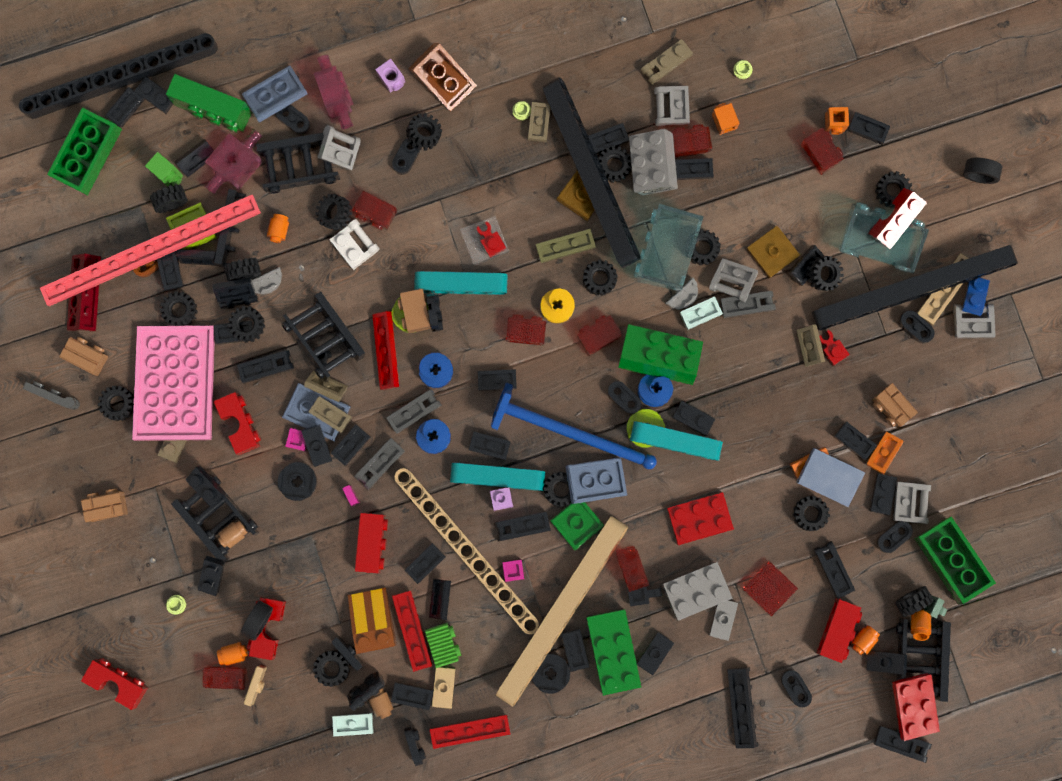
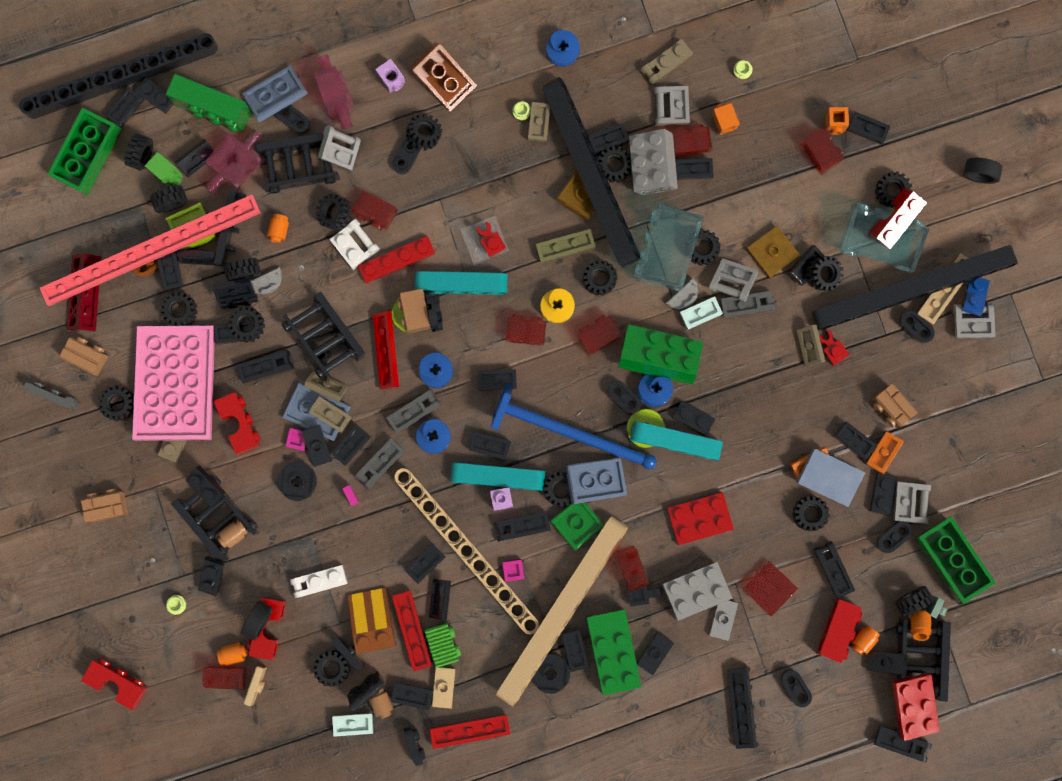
red brick [355,513,388,573] -> none
none -> black tyre [124,133,153,171]
none -> white plate [290,565,348,598]
none -> red plate [358,236,435,284]
none -> blue piece [546,30,580,67]

